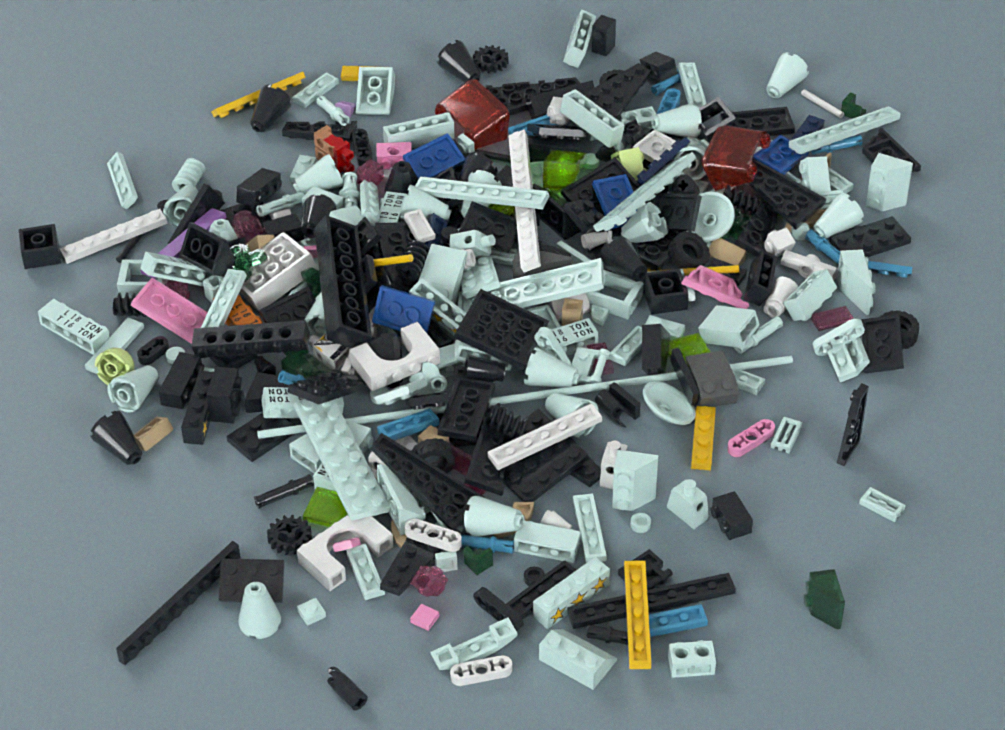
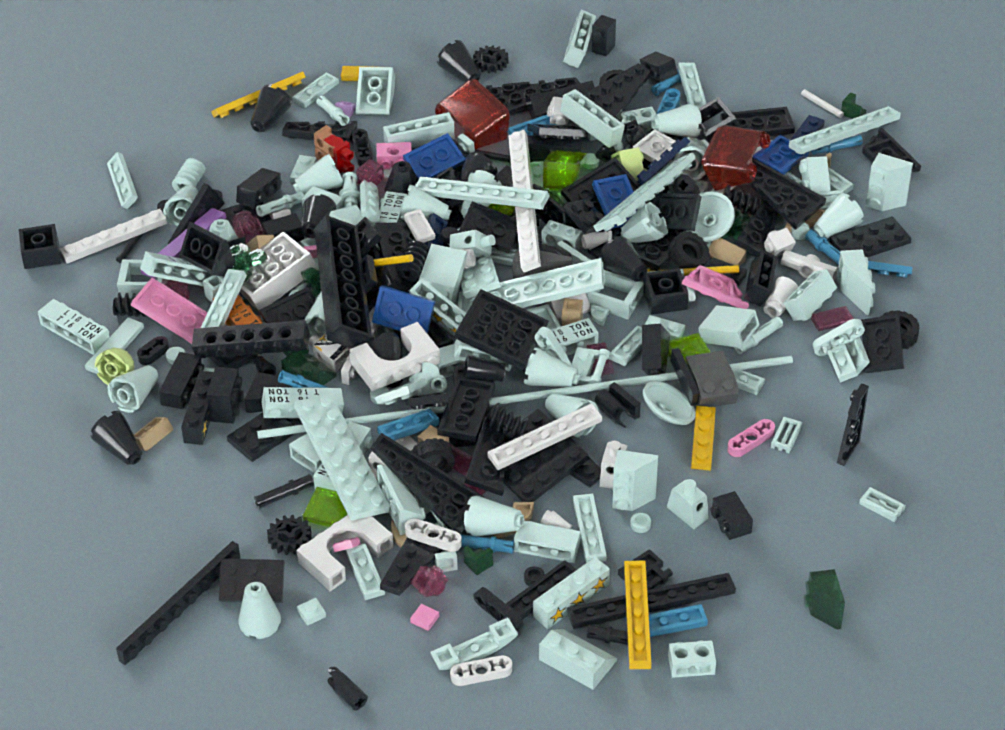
black plate [287,369,365,405] -> none
light aqua cone [766,52,809,98] -> none
none -> light aqua brick [542,220,582,252]

